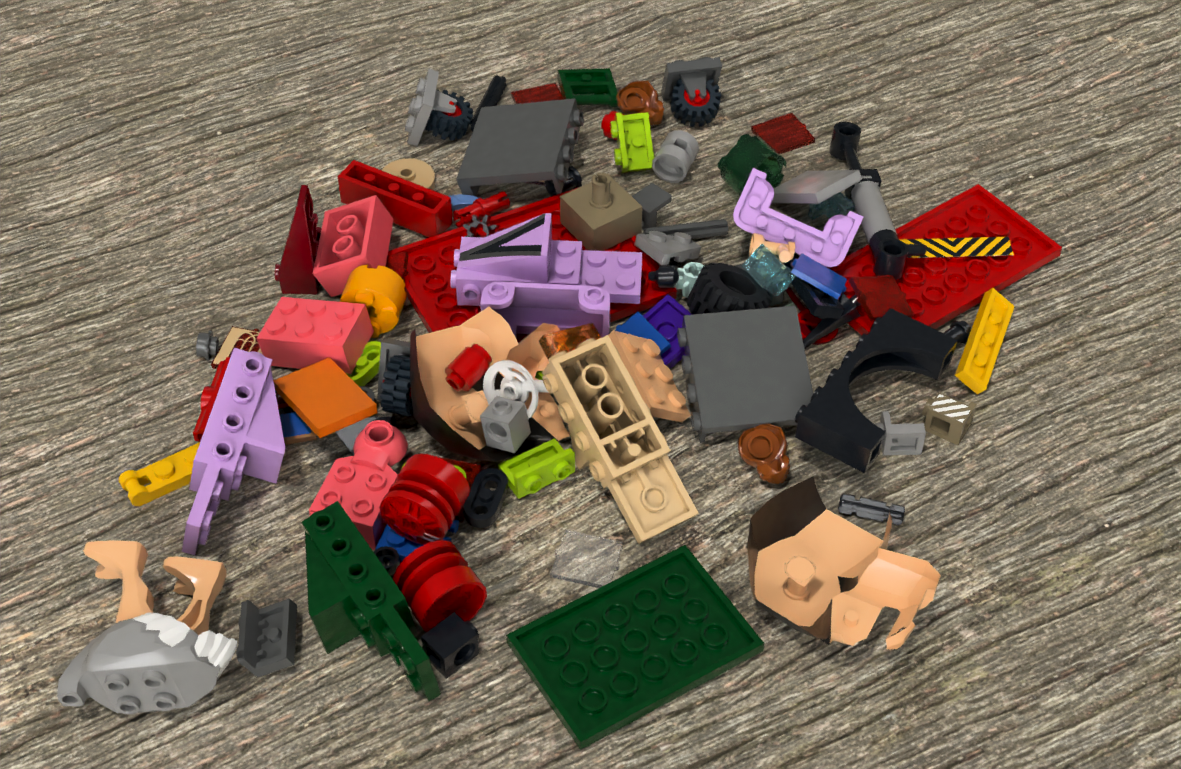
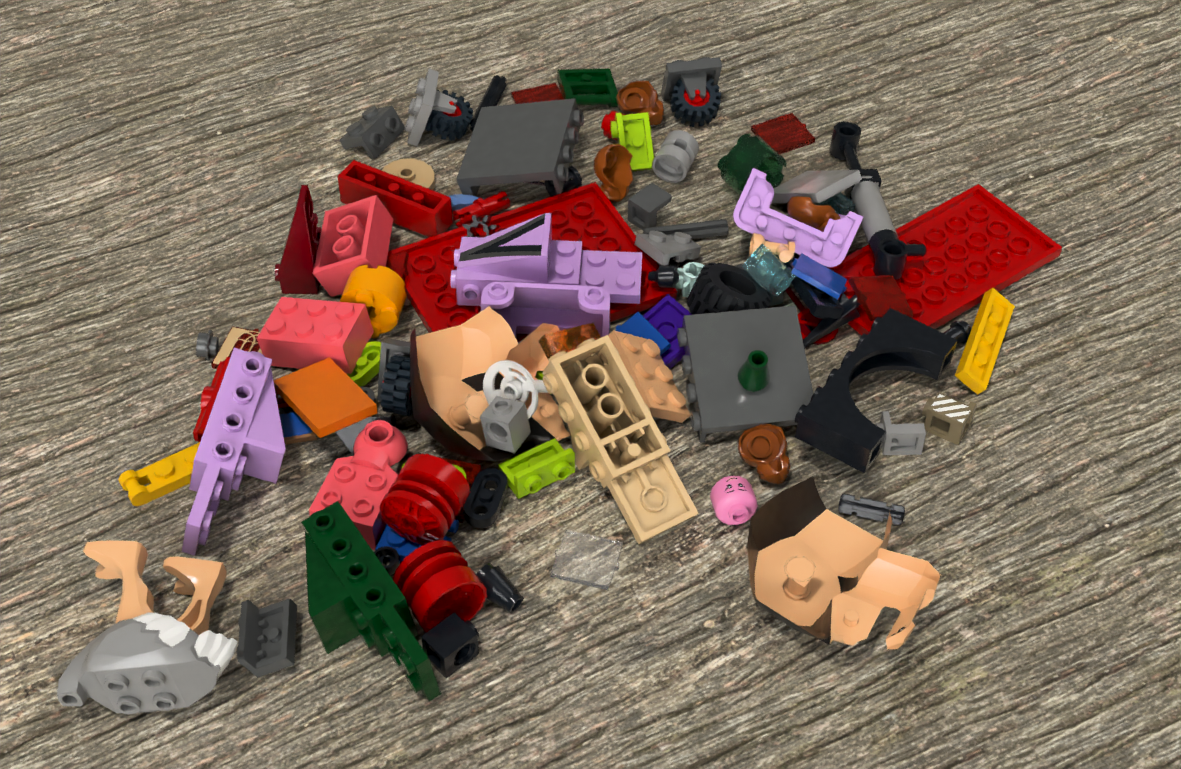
red brick [445,344,492,391] -> none
dark green plate [506,545,765,750] -> none
dark tan brick [560,173,642,251] -> none
sticker [900,237,1014,258] -> none
none -> dark grey bracket [339,106,405,159]
none -> black cone [476,563,524,613]
none -> dark orange hair [594,144,633,202]
none -> bright pink head [710,476,758,525]
none -> dark green cone [738,350,770,392]
none -> dark orange hair [787,196,841,232]

